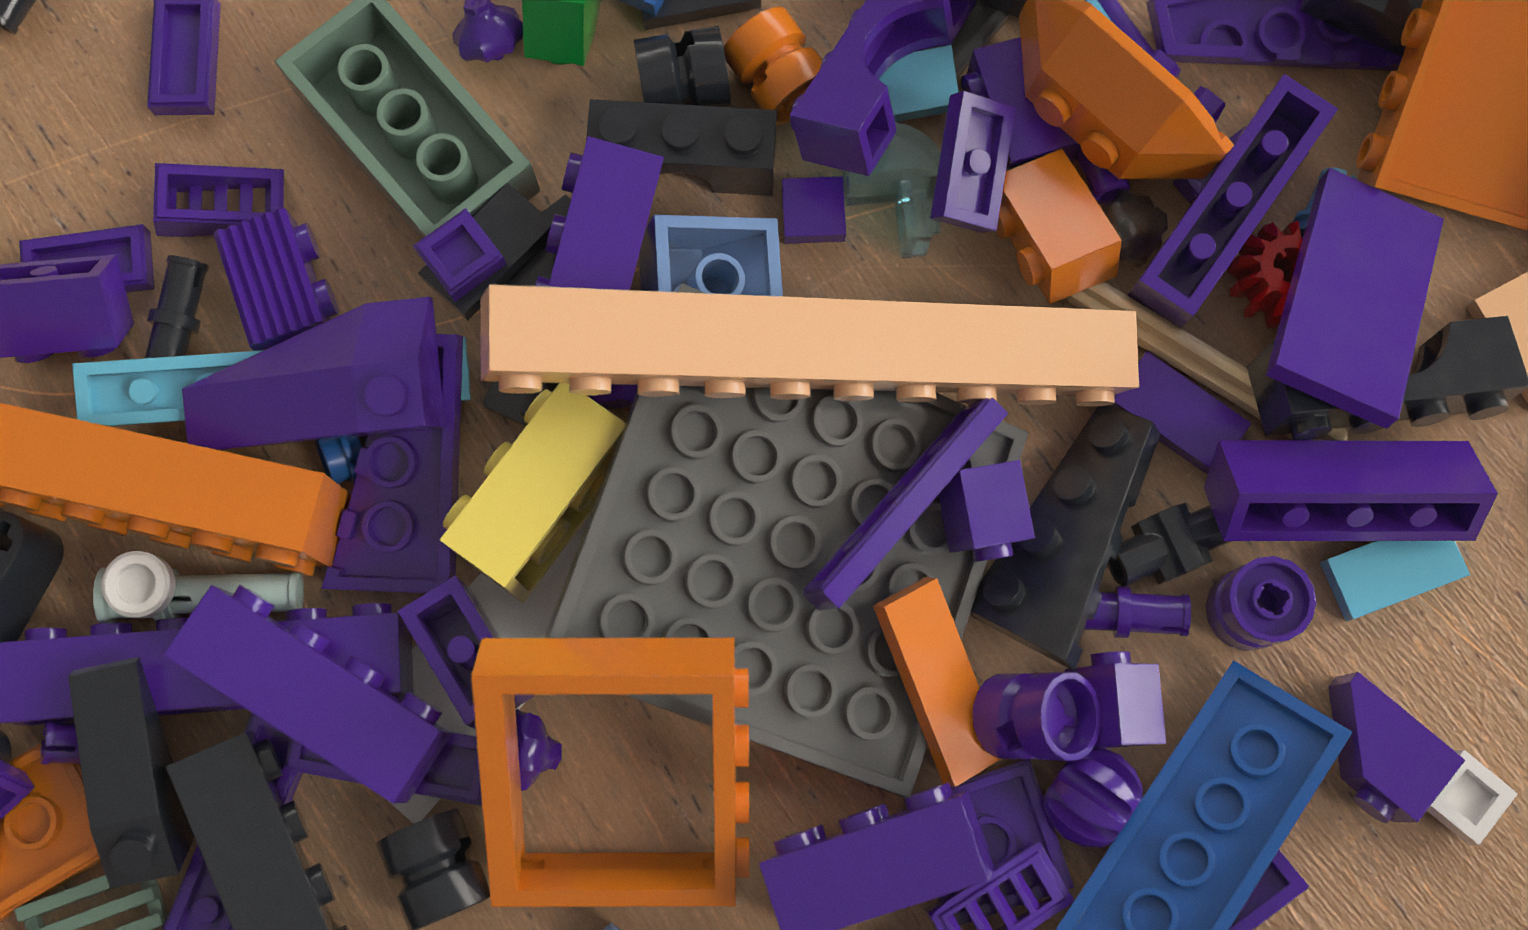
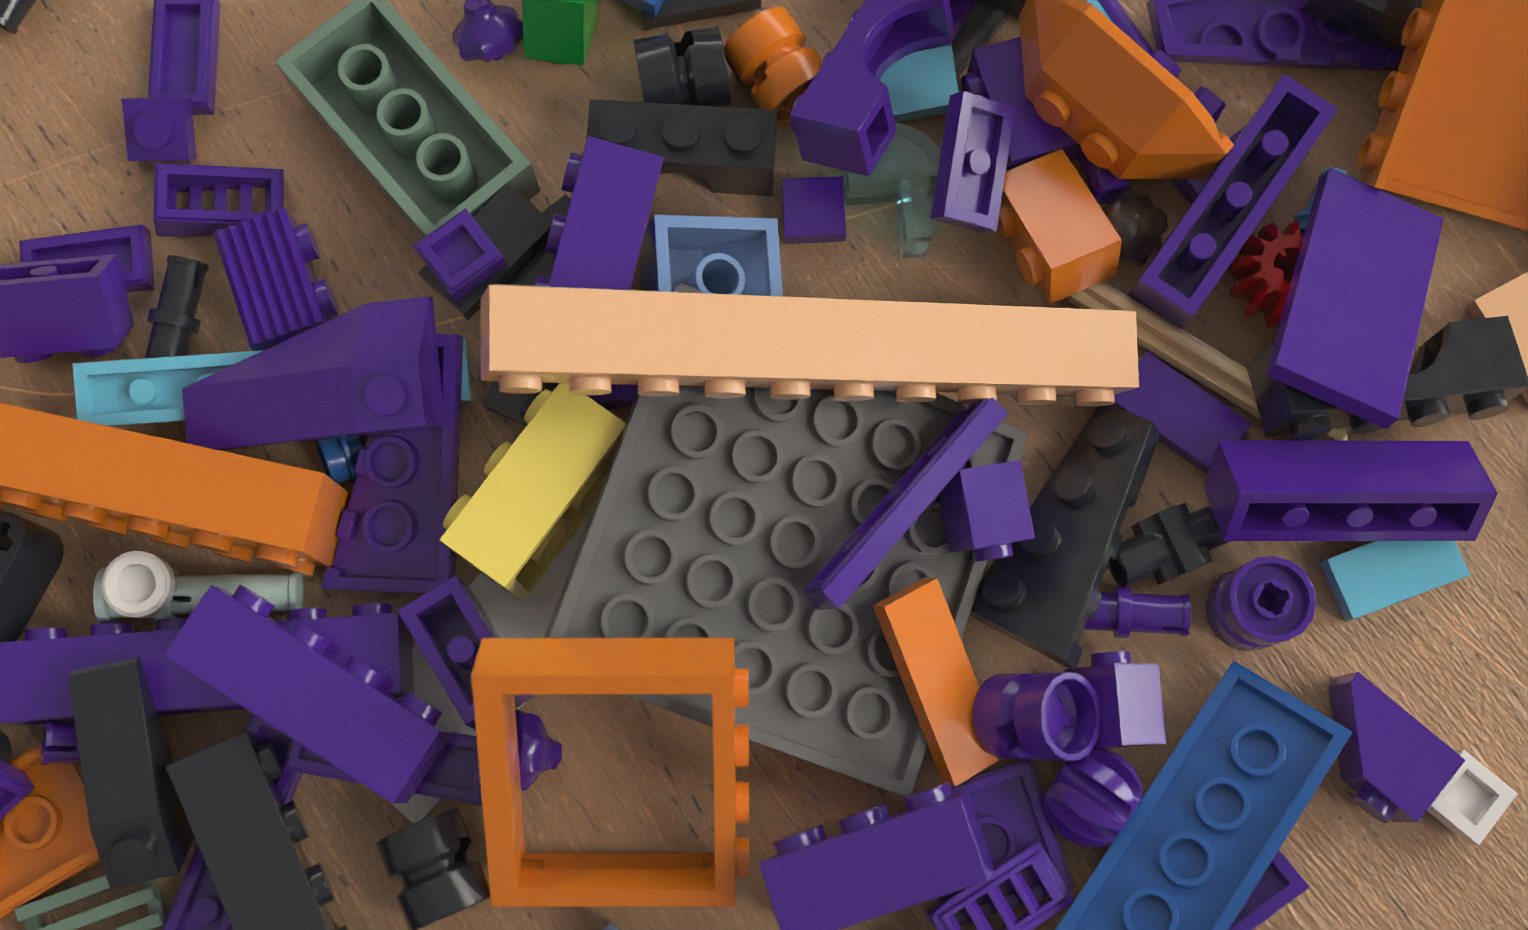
none -> dark purple plate [121,97,197,161]

